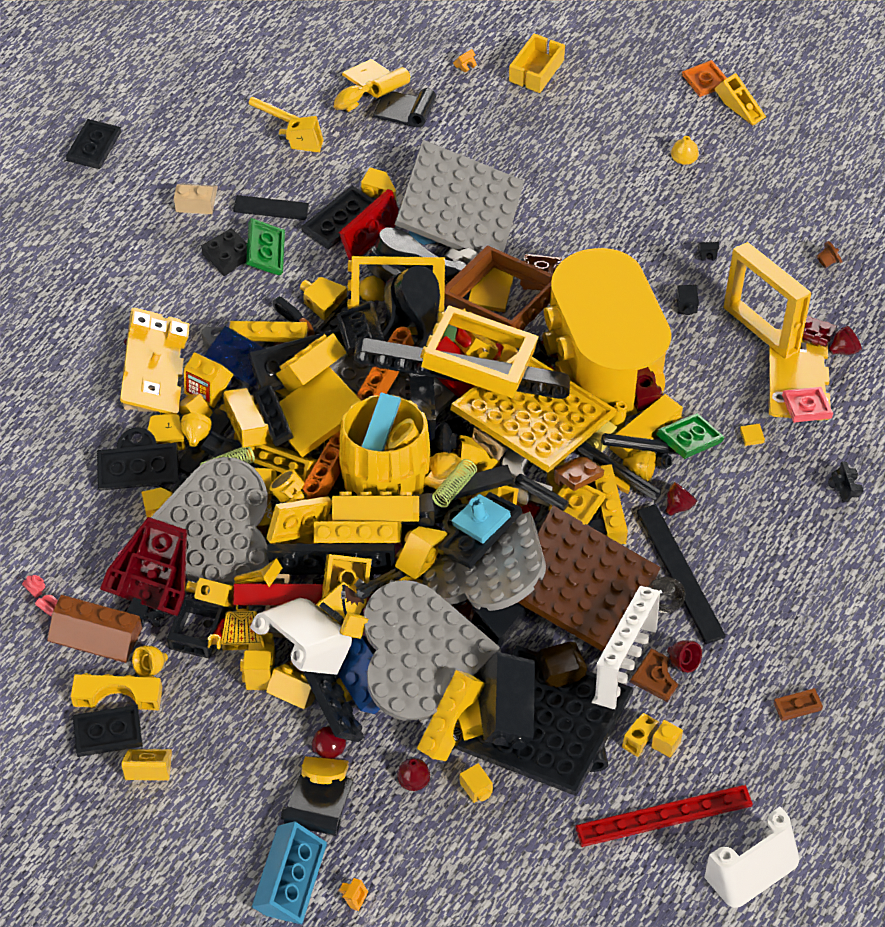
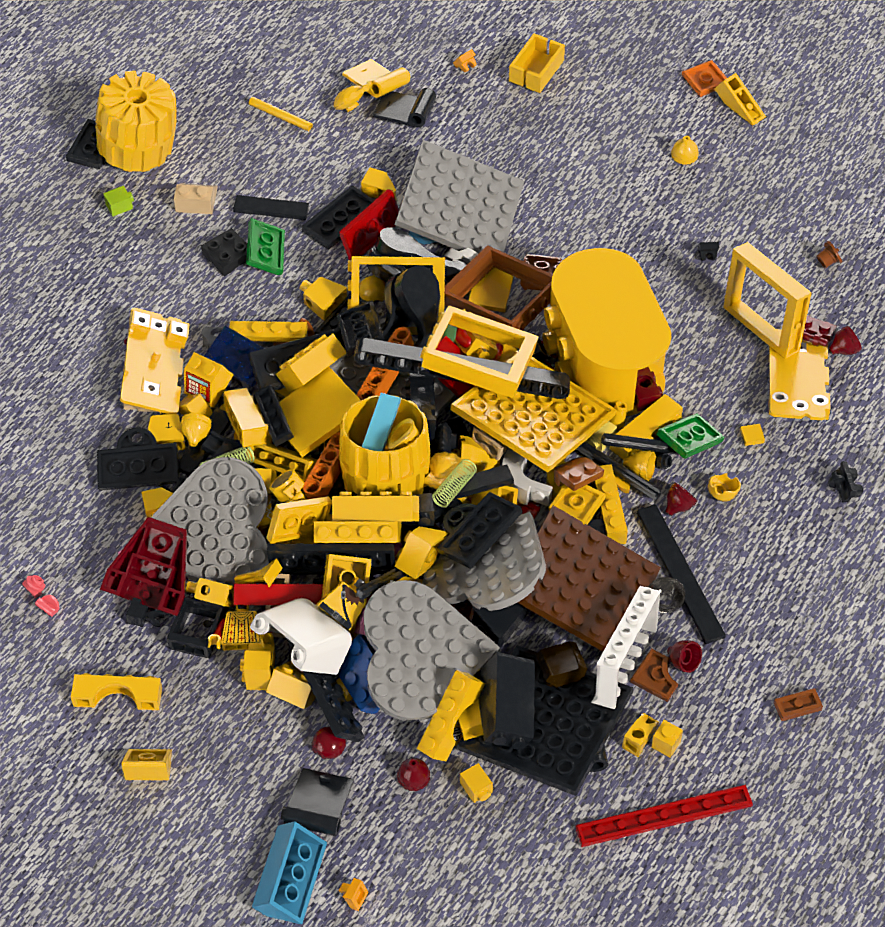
slope [48,595,142,663] -> none
black plate [72,704,143,757] -> none
yellow helmet [132,645,168,677] -> none
black tile [273,296,303,322] -> none
yellow torso [279,116,324,153] -> none
yellow tile [301,756,349,784] -> none
yellow tile [339,612,369,639] -> none
medium azure tile [451,494,511,543] -> none
black axle [514,474,569,511] -> none
black brick [676,284,699,315] -> none
white windscreen [704,807,799,908] -> none
coral tile [782,387,833,423] -> none
none -> yellow wheel [95,71,176,172]
none -> lime brick [103,185,134,217]
none -> yellow hair [708,473,741,502]

